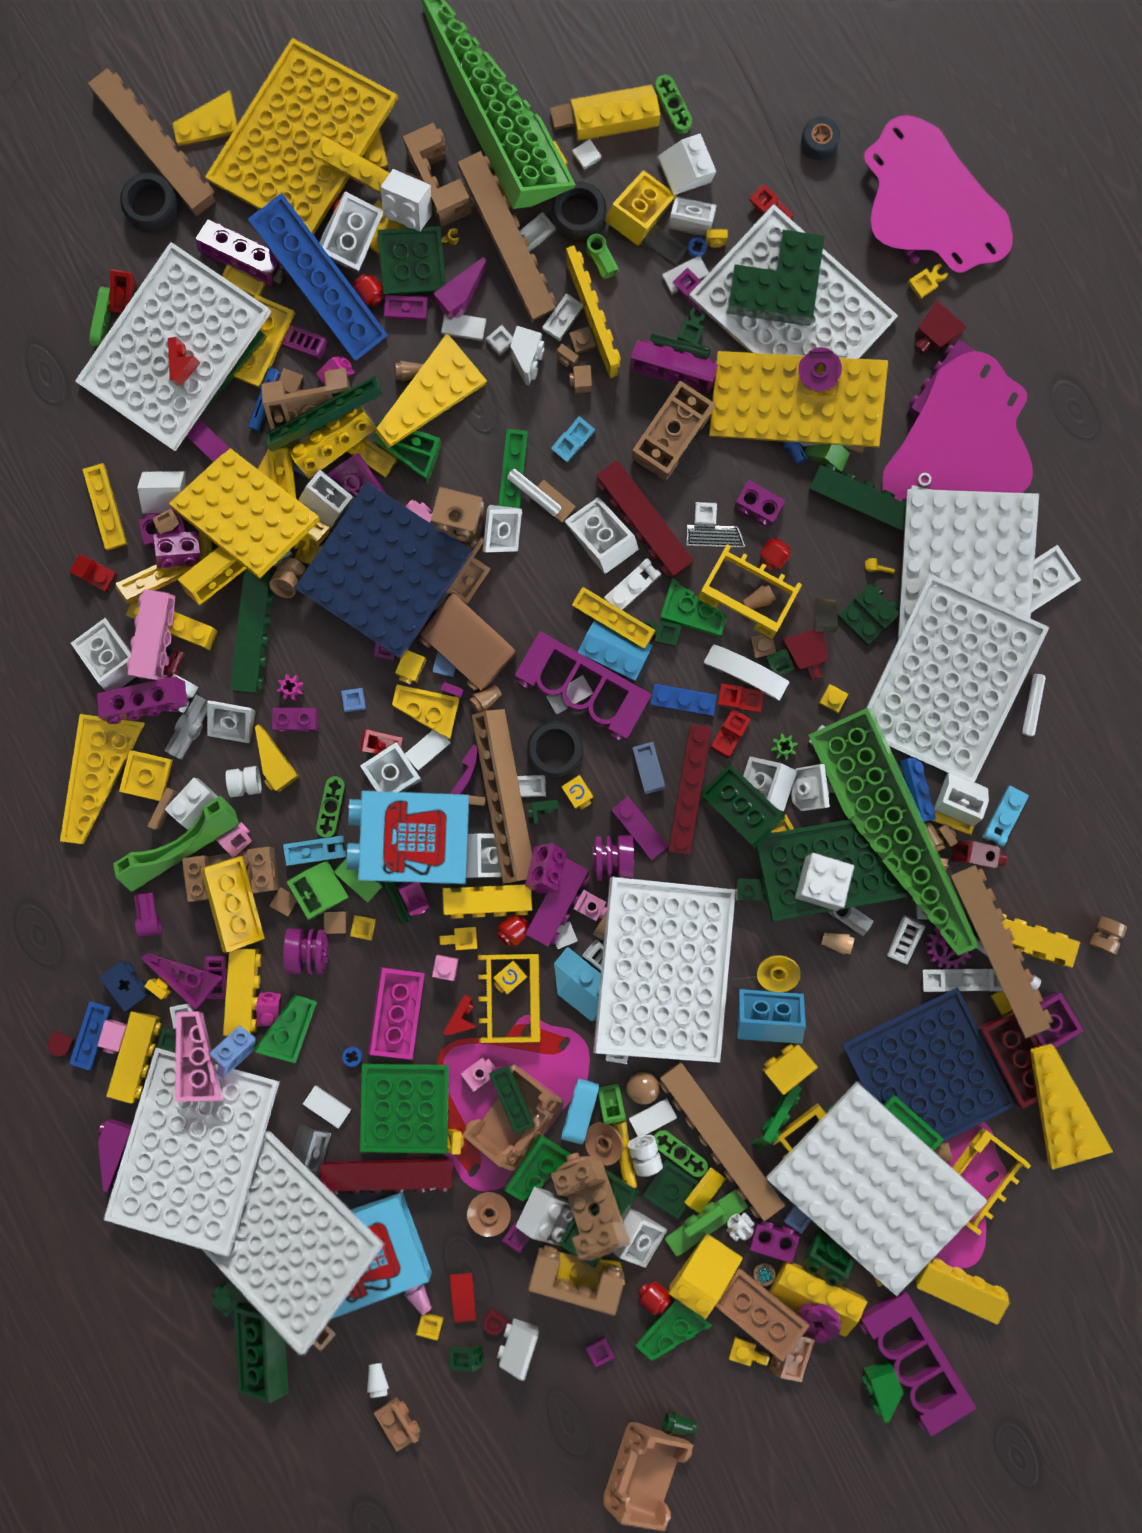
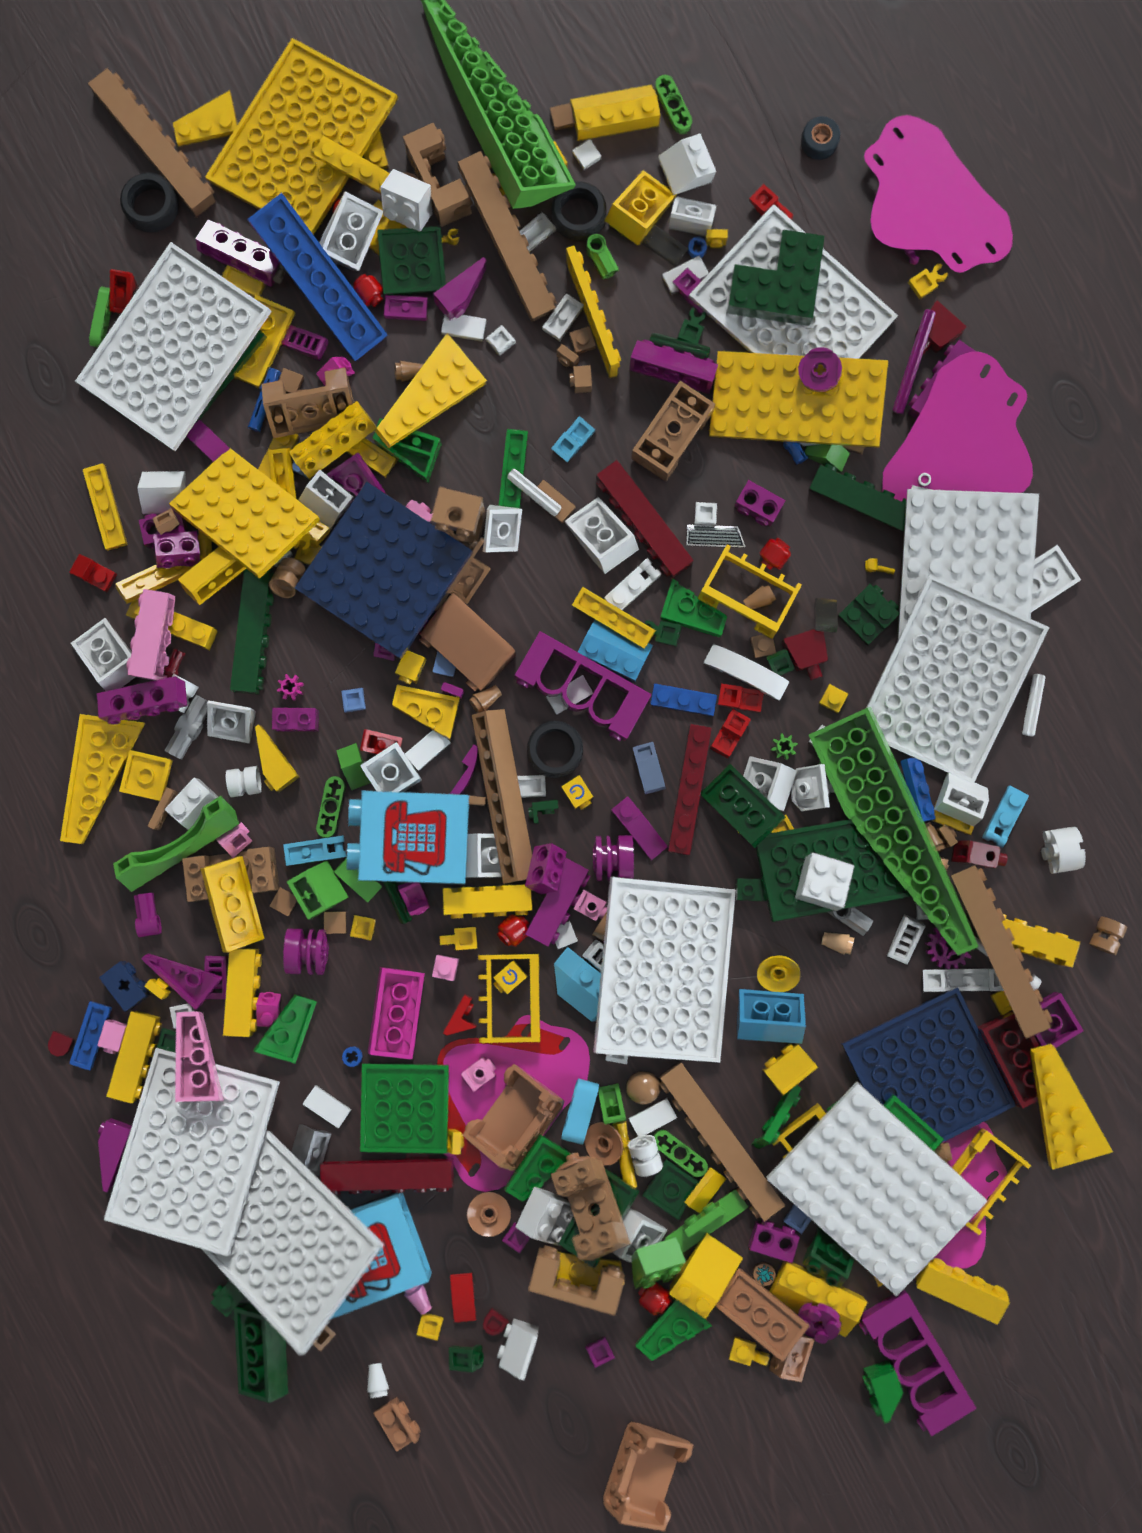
red slope [168,337,200,386] -> none
medium blue bracket [210,1026,256,1079] -> none
dark green plate [265,375,383,452] -> none
dark green tile [489,1064,536,1134] -> none
white slope [510,326,545,385] -> none
dark green cone [663,1412,697,1436] -> none
white gear [727,1213,755,1241] -> none
none -> bright green slope [337,743,371,790]
none -> bright green slope [631,1237,686,1289]
none -> magenta axle [893,309,936,414]
none -> white brick [1041,827,1085,874]

